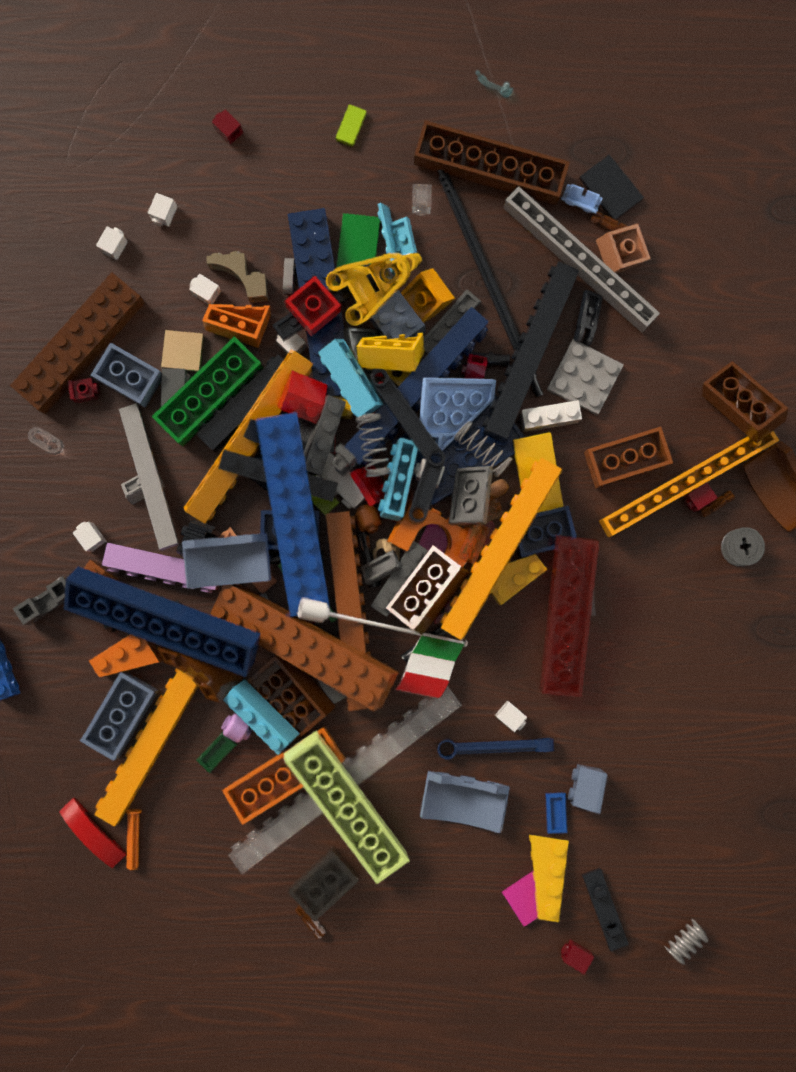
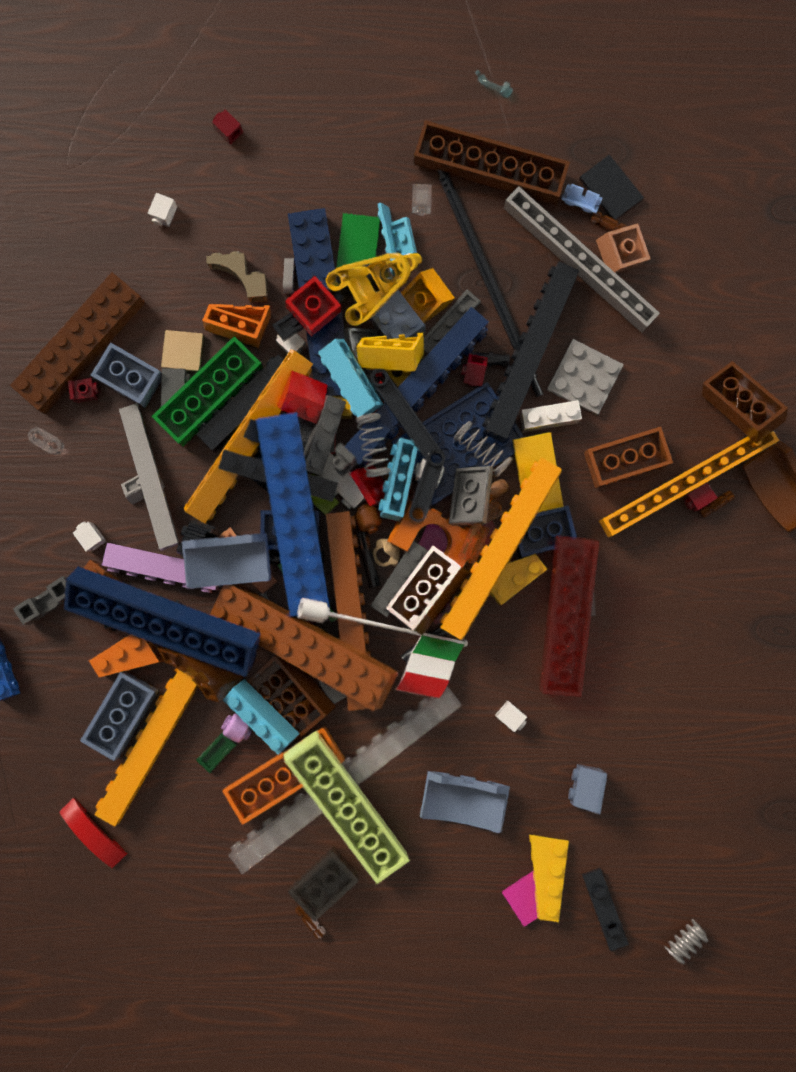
white brick [96,226,128,260] -> none
orange axle [126,809,142,870] -> none
white brick [189,274,221,305] -> none
lime tile [336,104,366,147] -> none
dark grey tile [361,550,401,585] -> none
light blue wing [420,378,496,451] -> none
dark blue piece [437,738,554,760] -> none
blue tile [545,792,567,834] -> none
dark red brick [561,939,594,975] -> none
black hinge [573,290,603,346] -> none
dark grey piece [721,527,765,566] -> none

